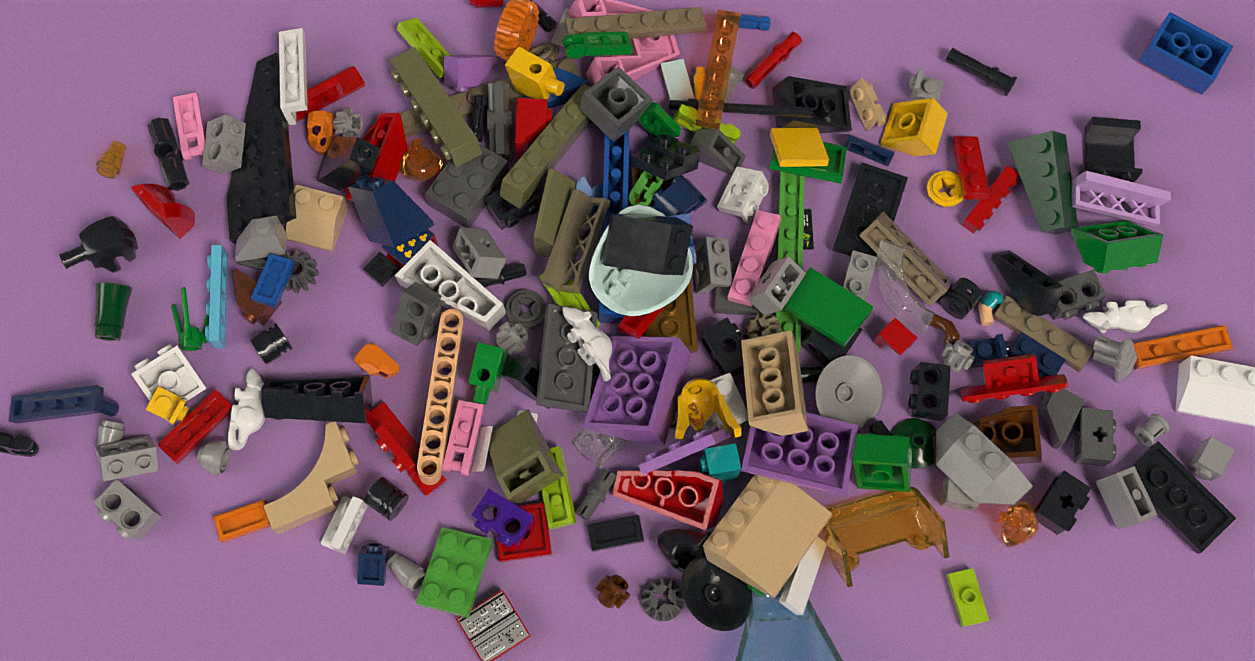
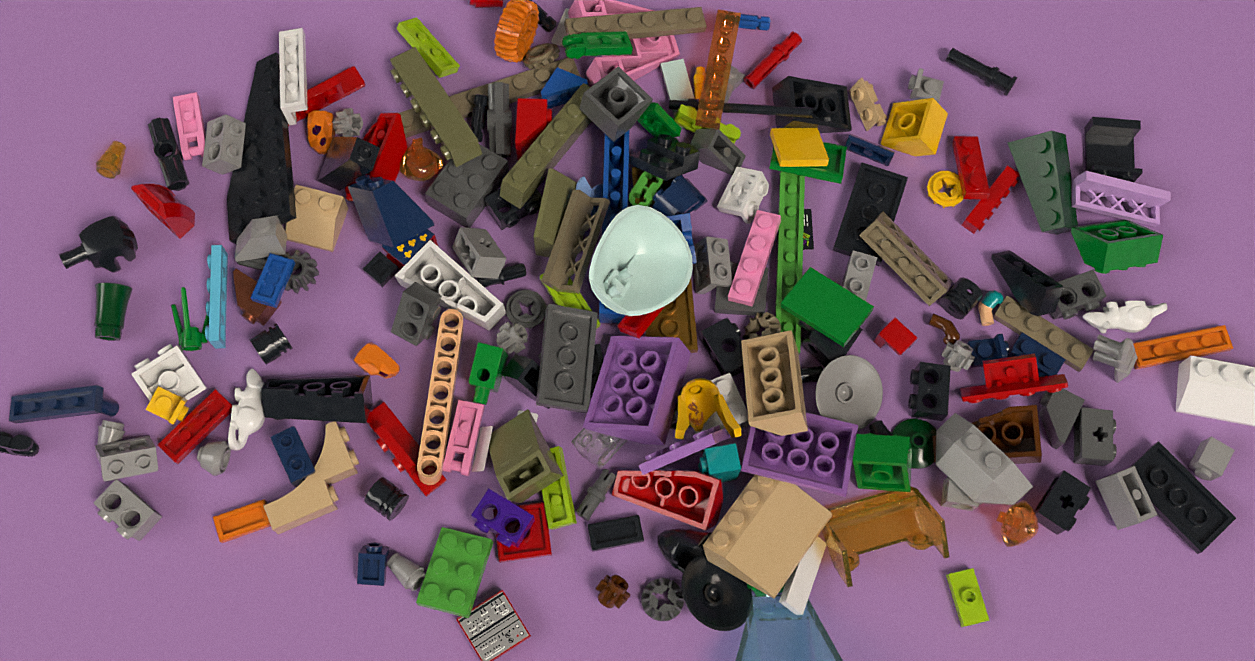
white bracket [321,496,368,555] -> none
medium lavender slope [444,54,497,91] -> none
yellow torso [505,46,565,99] -> none
white animal [563,307,612,382] -> none
black slope [602,214,693,275] -> none
light grey brick [747,256,806,316] -> none
clear tile [876,239,935,337] -> none
light grey bush [1134,413,1170,447] -> none
blue brick [1139,12,1234,95] -> none
none -> dark blue bracket [270,426,316,487]

